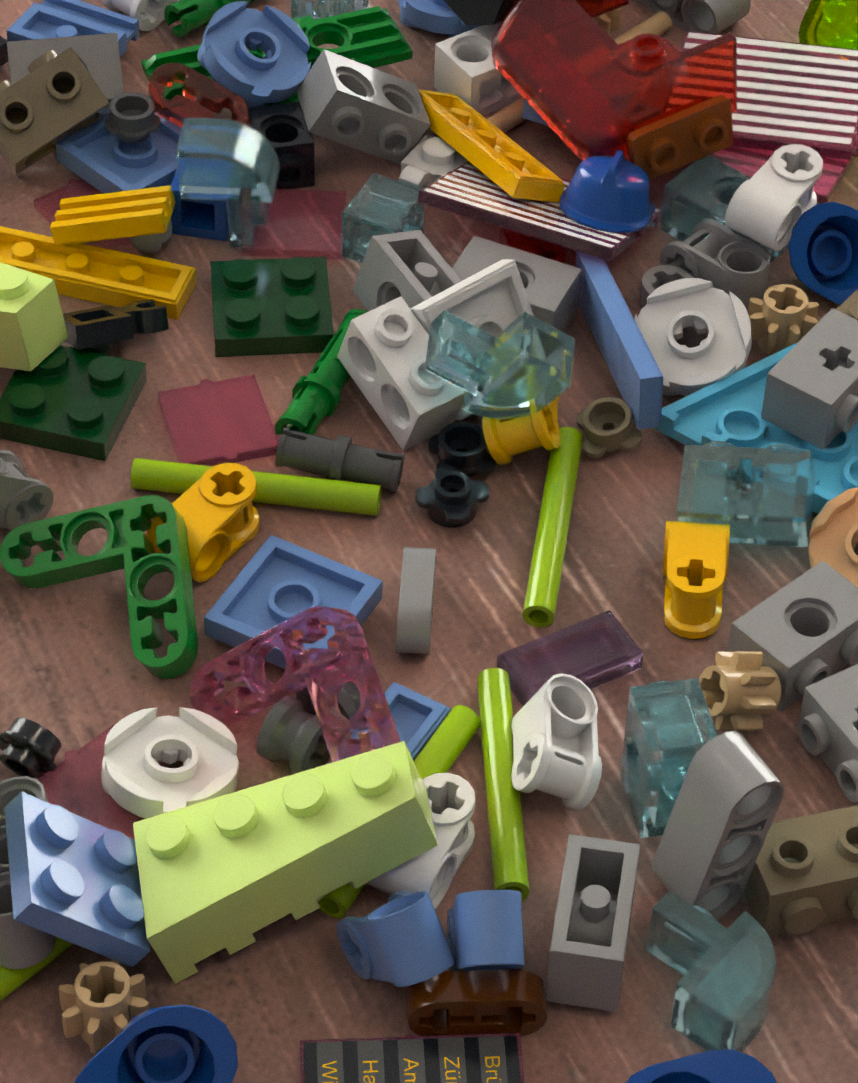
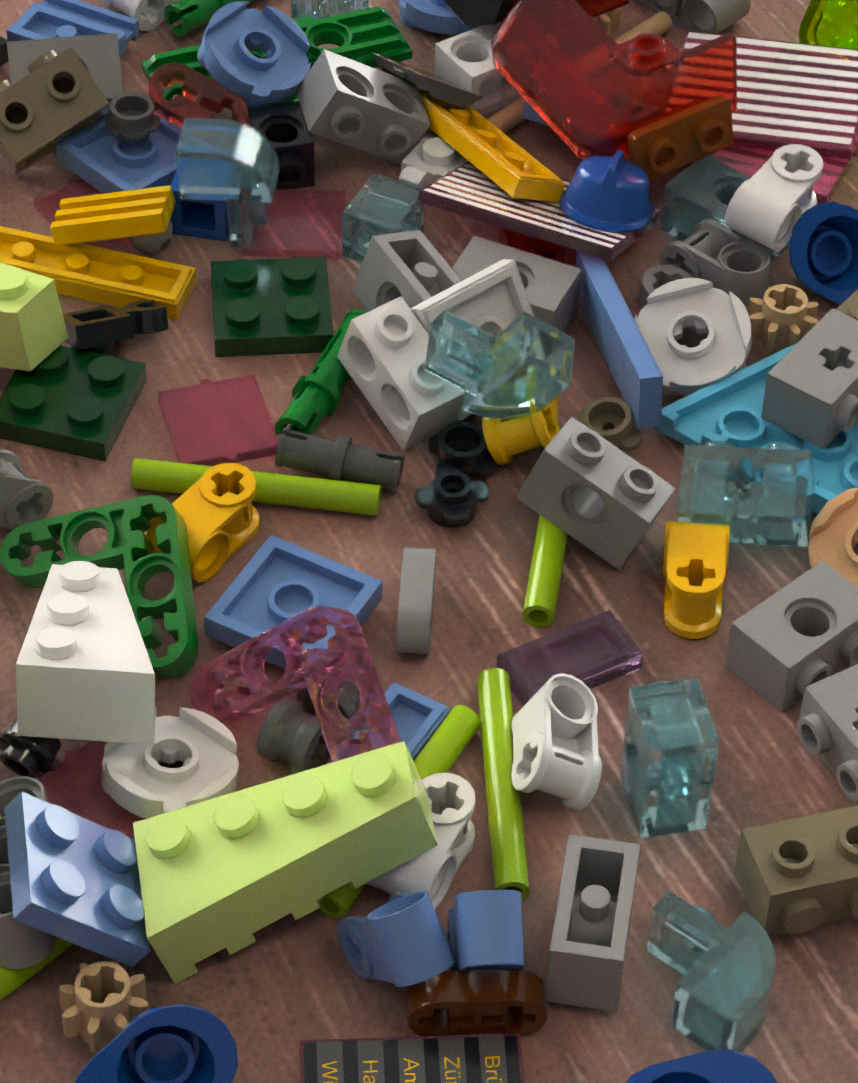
light grey beam [652,731,785,925] -> none
tan gear [697,651,781,731] -> none
none -> white wedge [16,561,155,745]
none -> dark grey piece [372,52,483,108]
none -> light grey brick [516,416,676,570]

